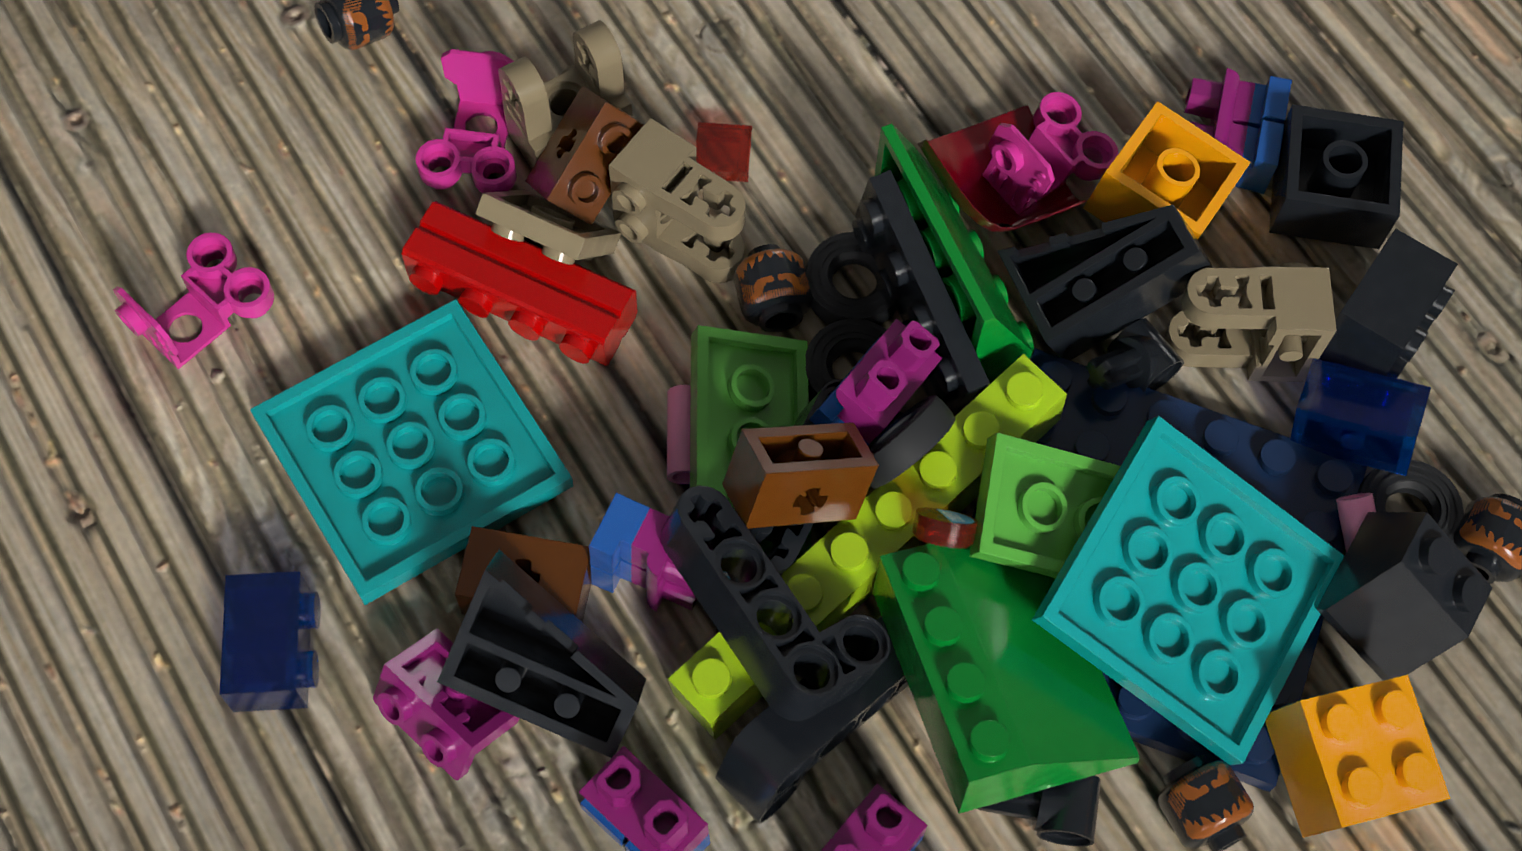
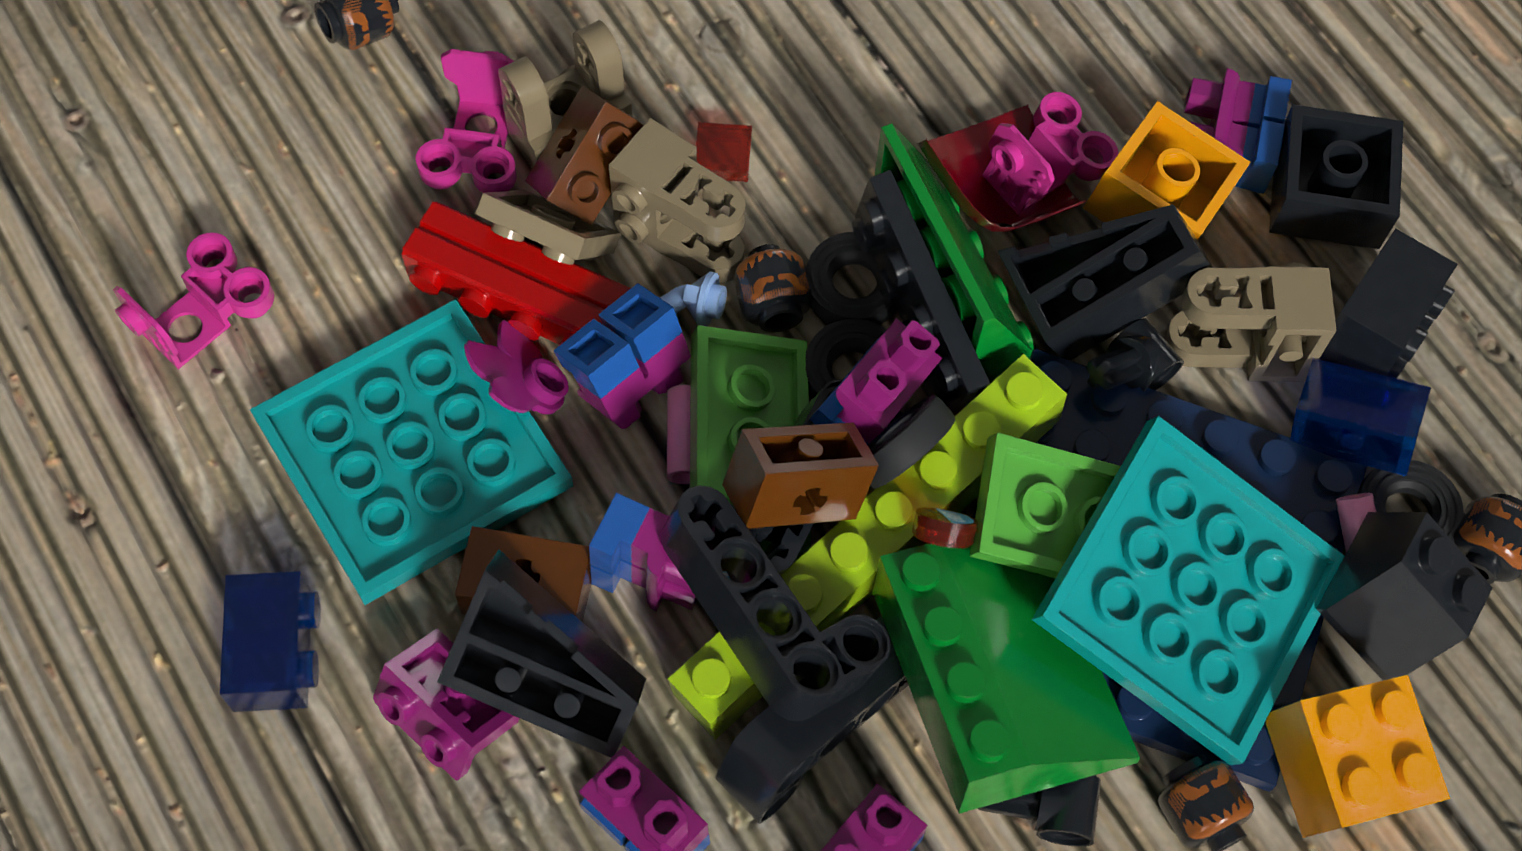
none -> magenta plate [464,320,569,415]
none -> blue hips [553,283,691,429]
none -> light blue plate [660,272,727,326]

